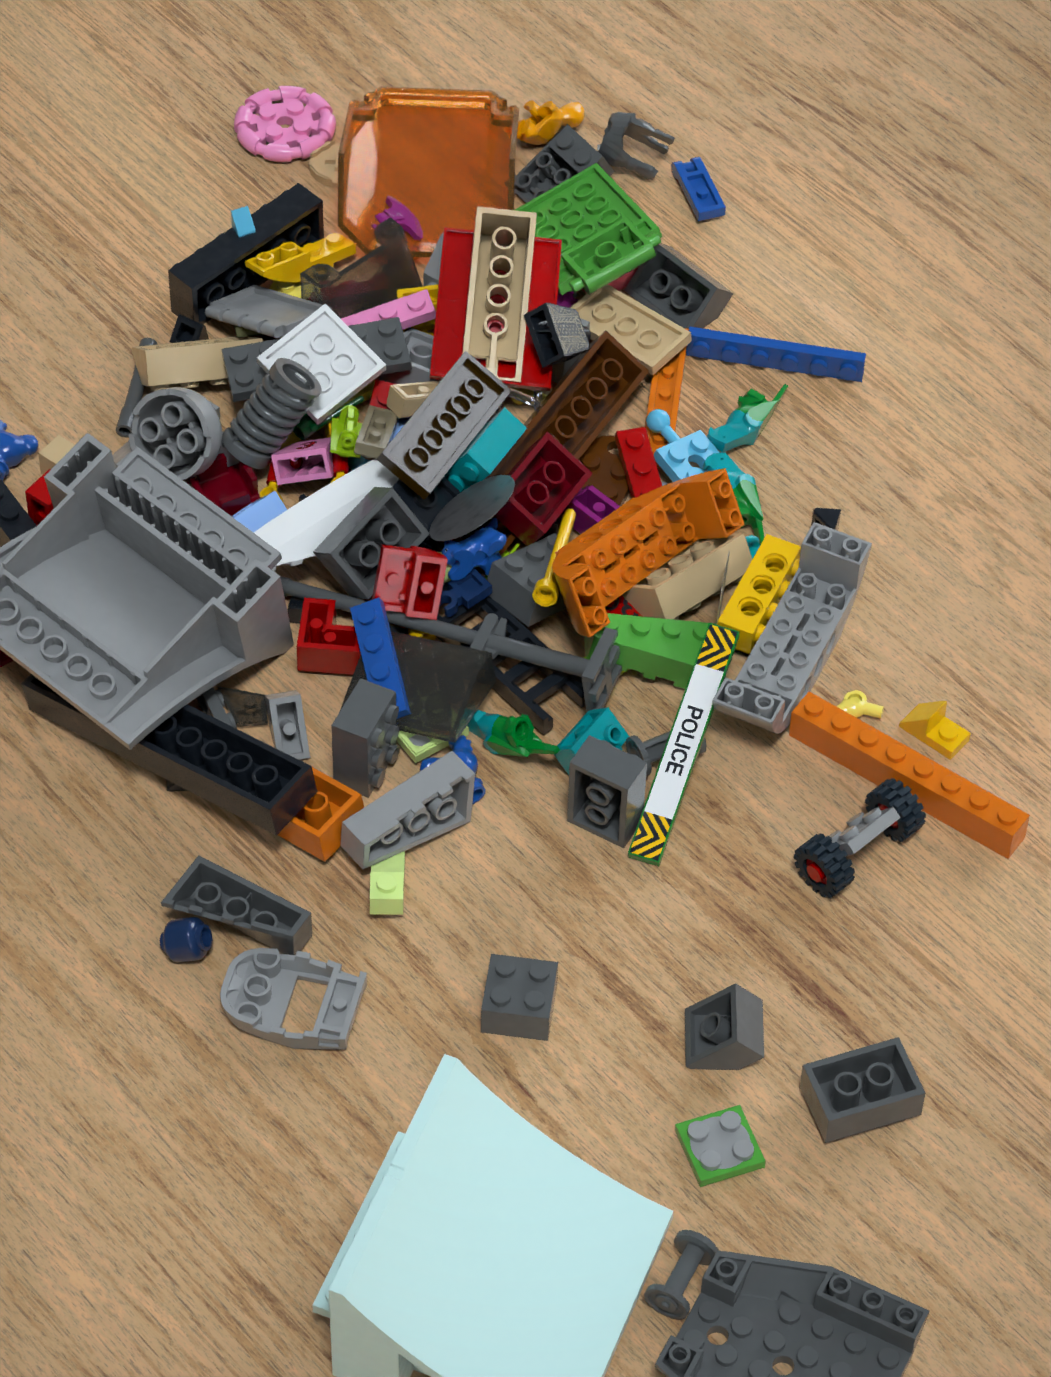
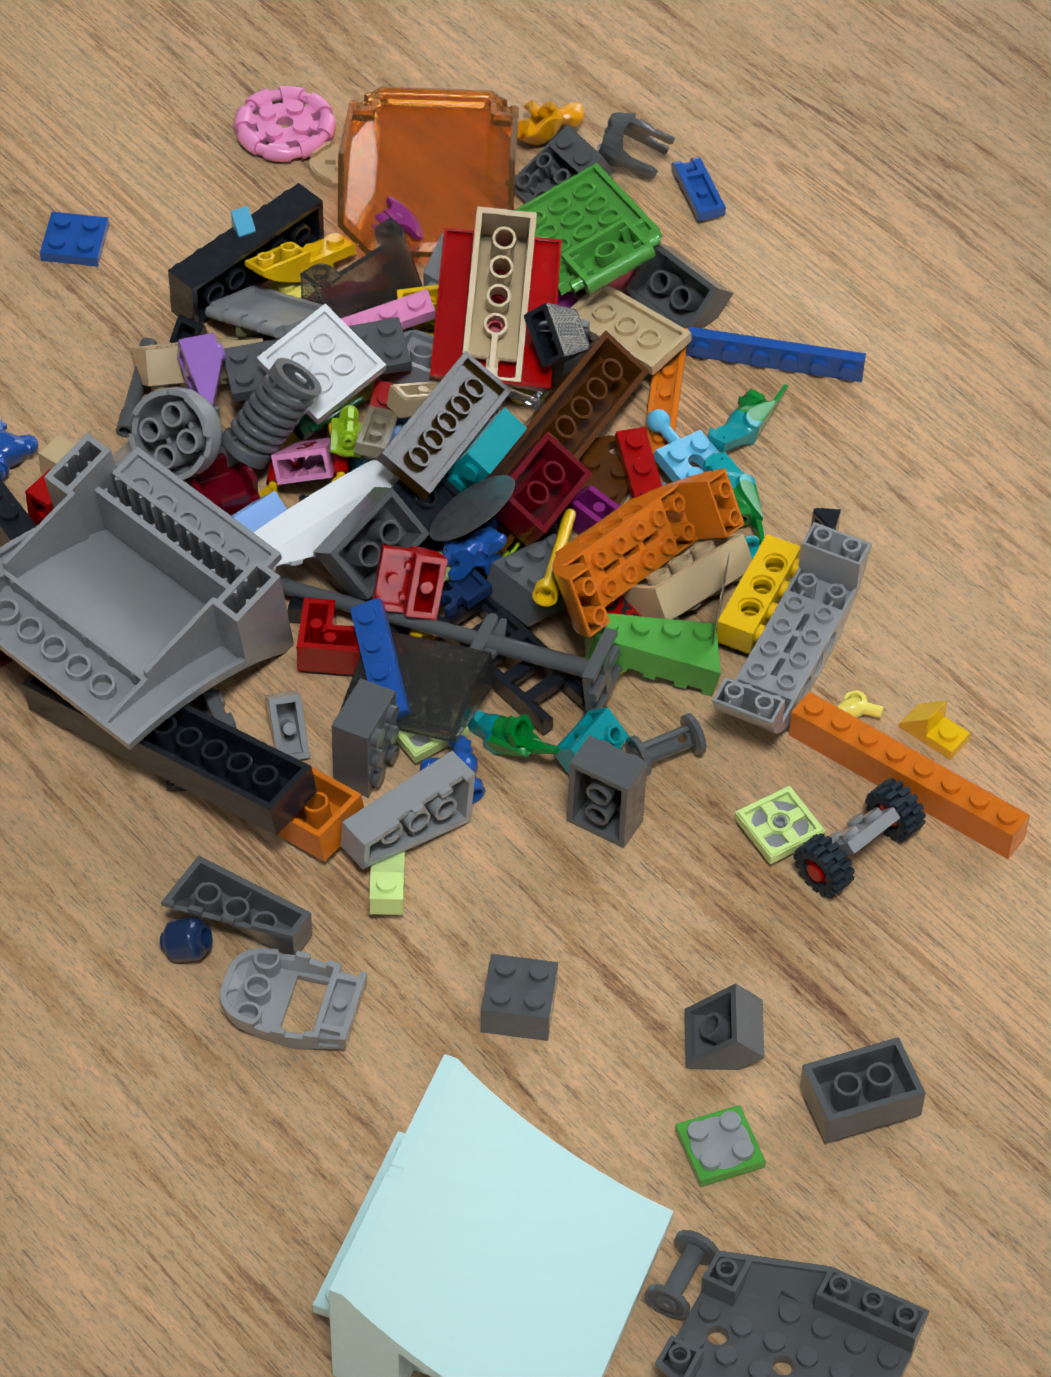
clear smoke piece [218,687,268,727] -> none
tile [628,623,740,867] -> none
none -> blue plate [40,212,109,267]
none -> medium lavender slope [177,333,226,407]
none -> yellowish green piece [734,785,826,864]

